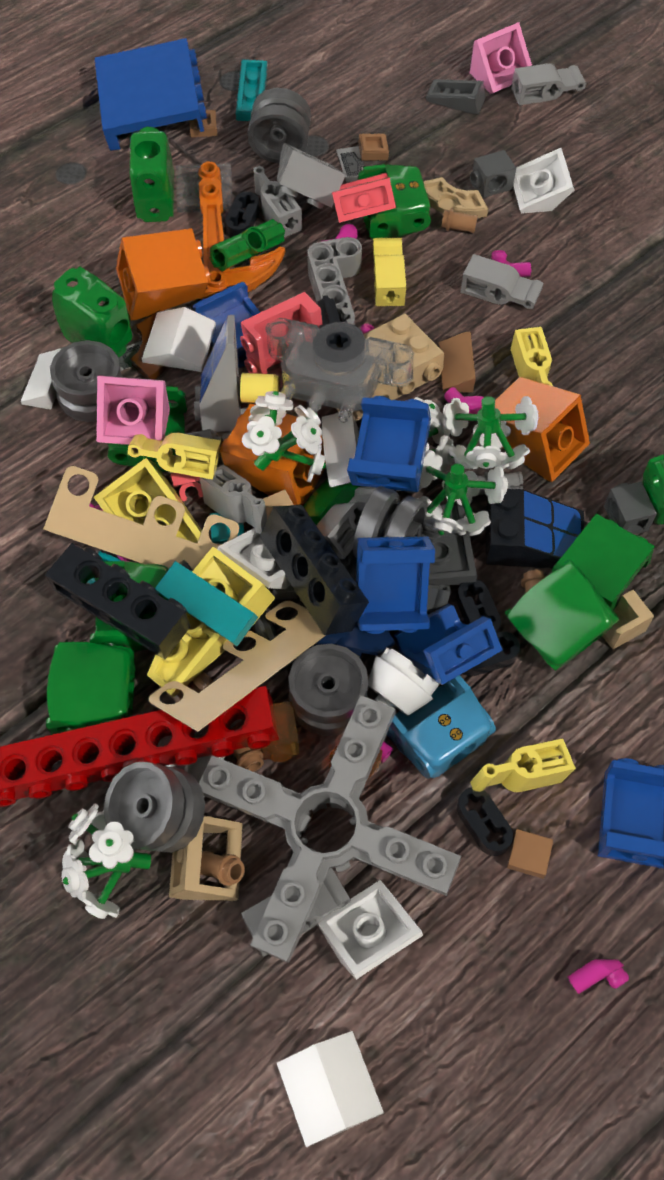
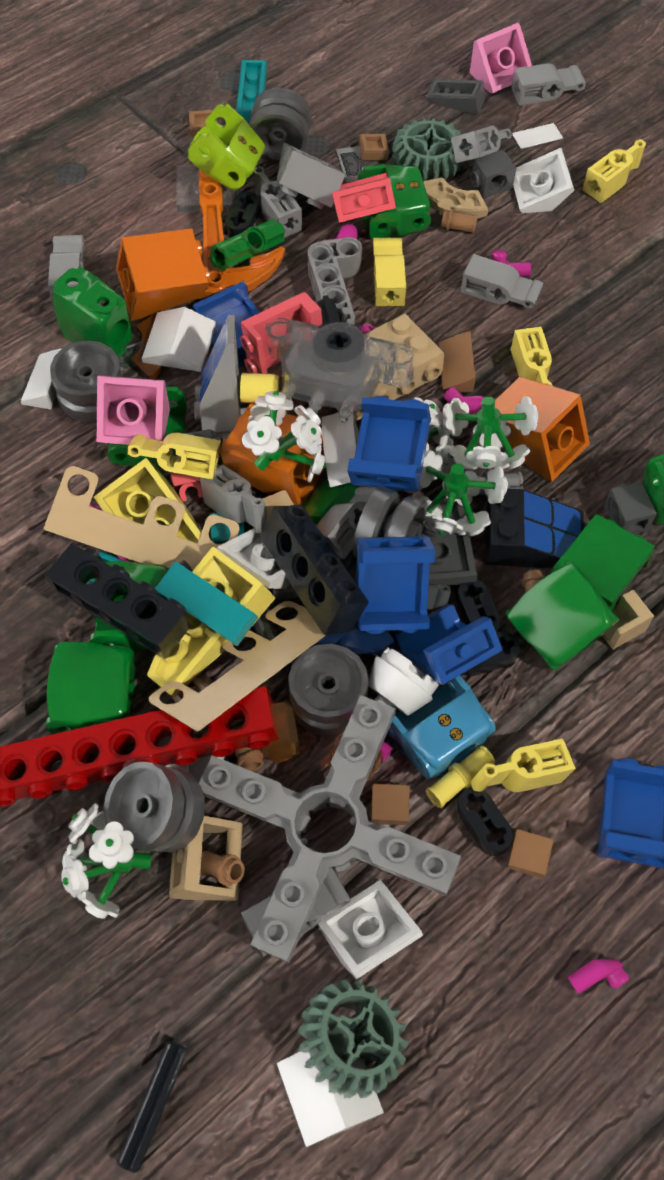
blue panel [95,38,207,151] -> none
green piece [129,127,174,222] -> none
none -> light grey piece [48,235,84,298]
none -> black axle [117,1041,187,1173]
none -> lime piece [188,103,265,191]
none -> sand green gear [297,979,409,1098]
none -> medium nougat tile [371,784,410,825]
none -> sand green gear [392,118,465,181]
none -> light yellow pin [426,745,495,808]
none -> light grey piece [451,126,511,163]
none -> white sticker [512,123,563,149]
none -> light yellow piece [582,139,646,203]

